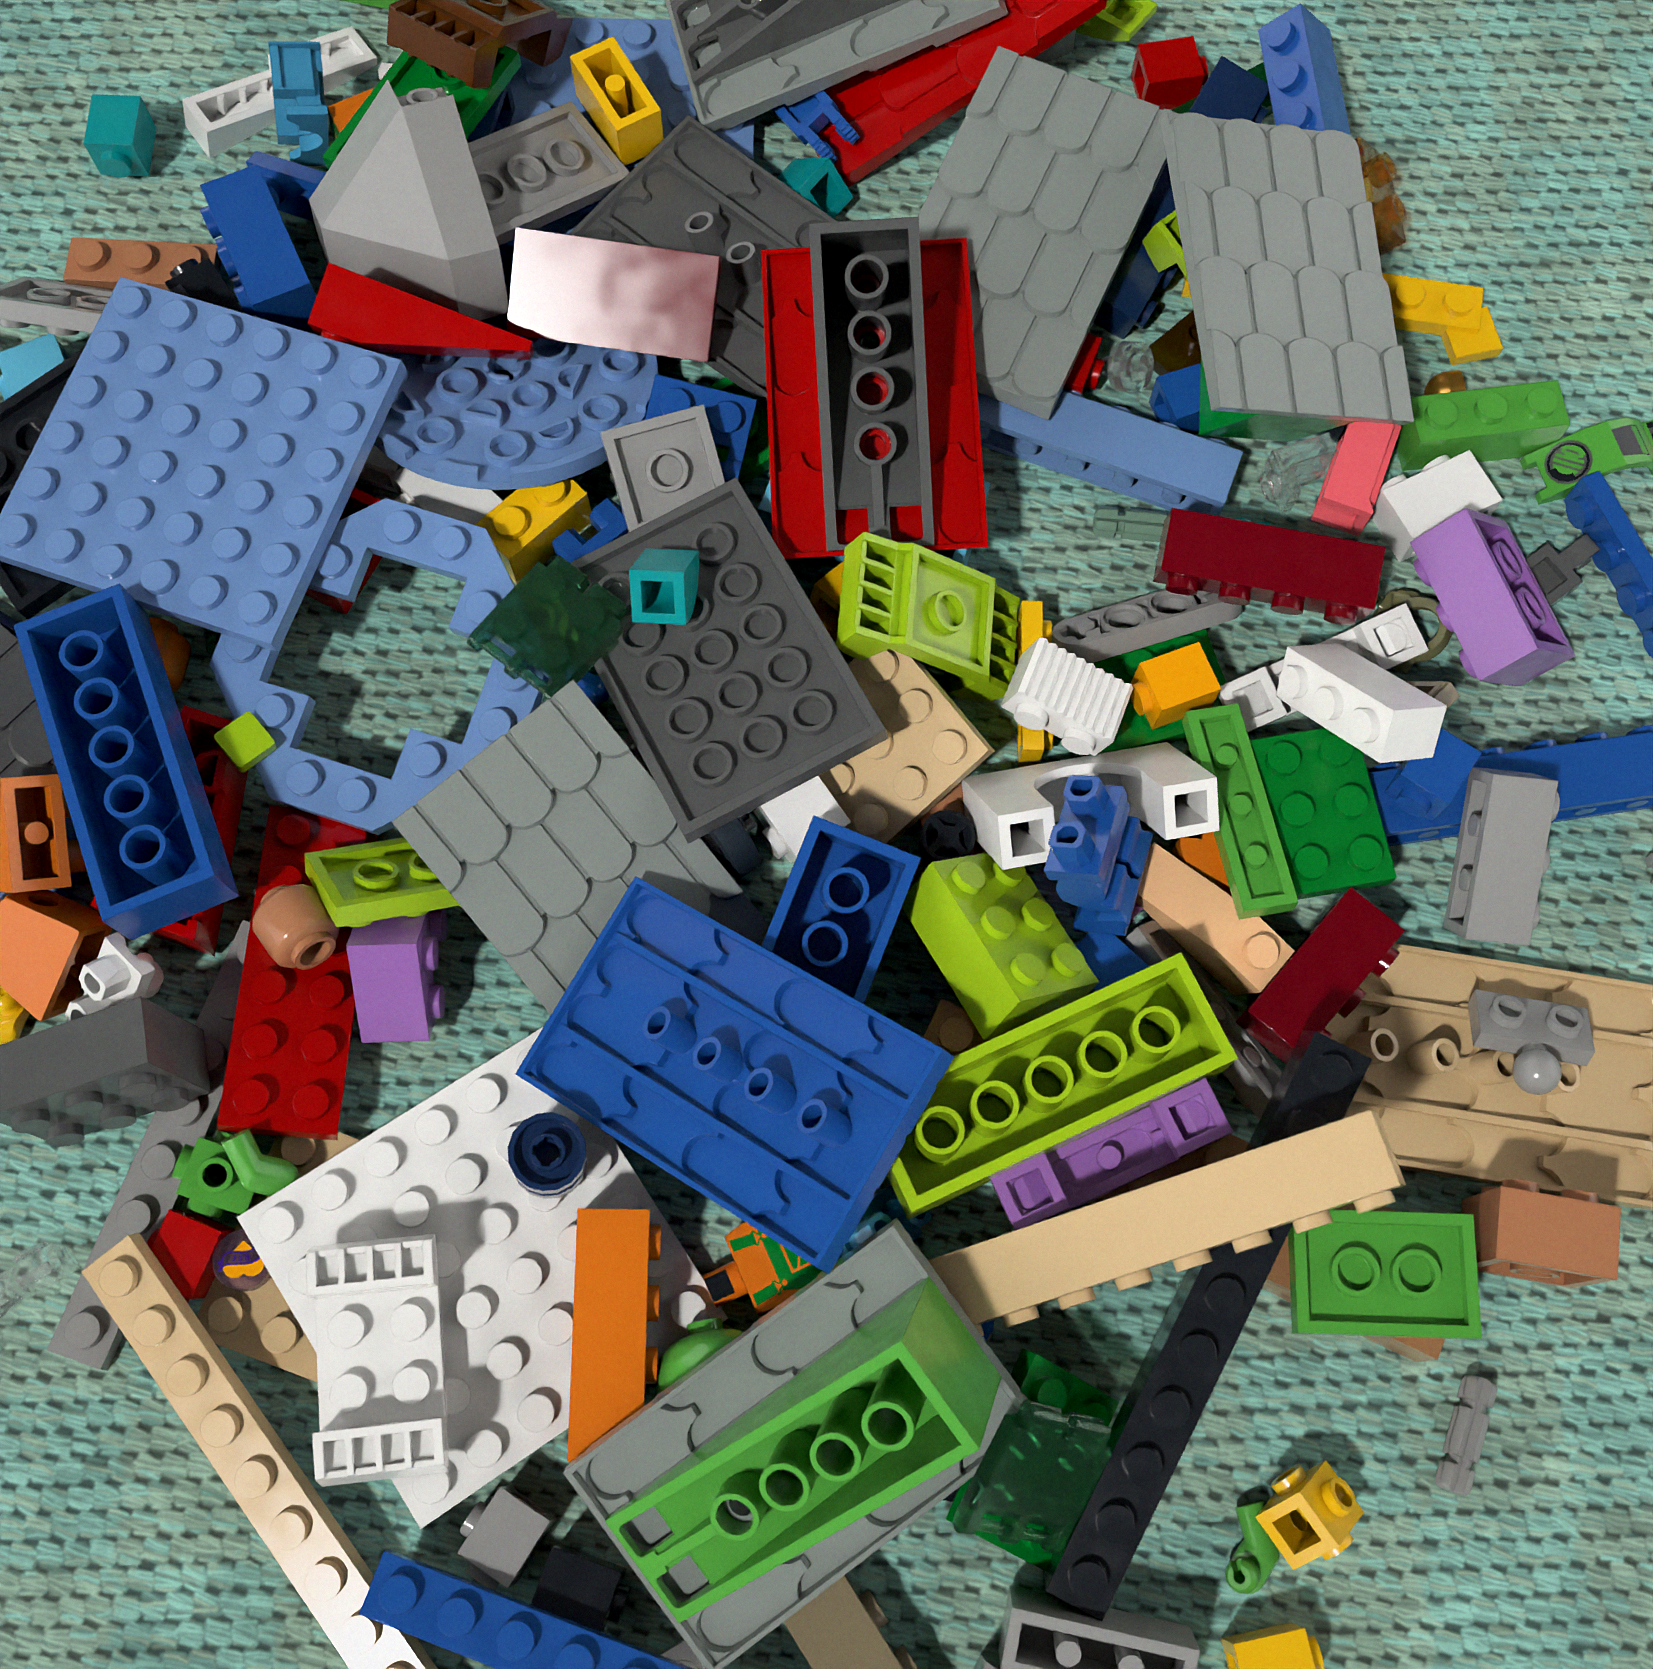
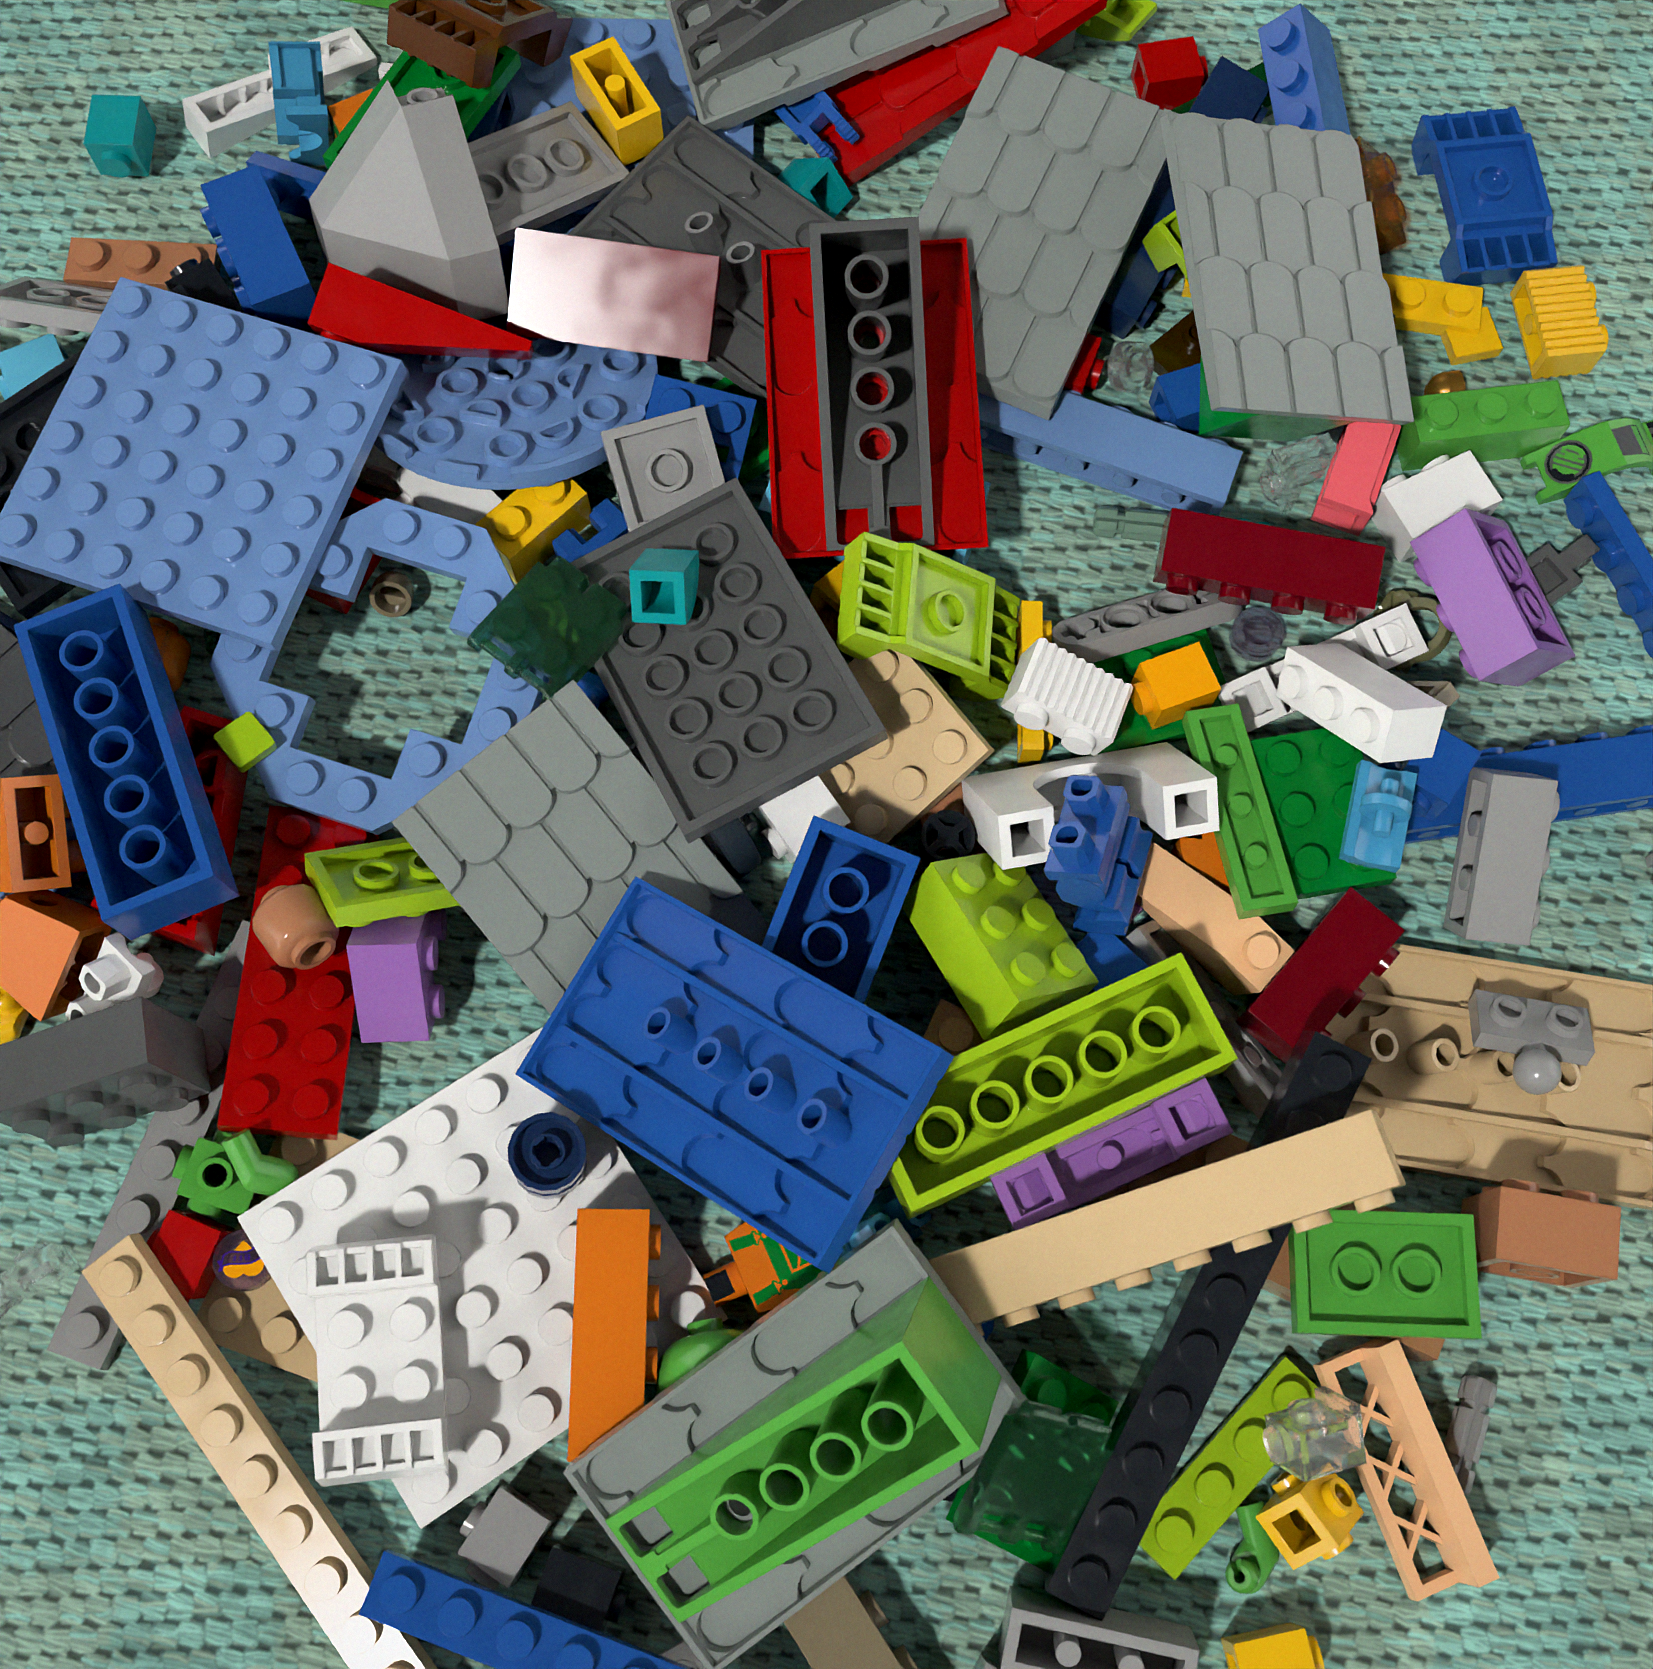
none -> dark tan hinge [369,571,414,617]
none -> lime plate [1139,1356,1328,1580]
none -> tile [1229,608,1284,662]
none -> clear brick [1263,1386,1366,1482]
none -> light nougat fence [1313,1339,1500,1602]
none -> dark azure hips [1339,759,1417,873]
none -> blue plate [1411,106,1558,286]
none -> yellow brick [1510,265,1608,379]

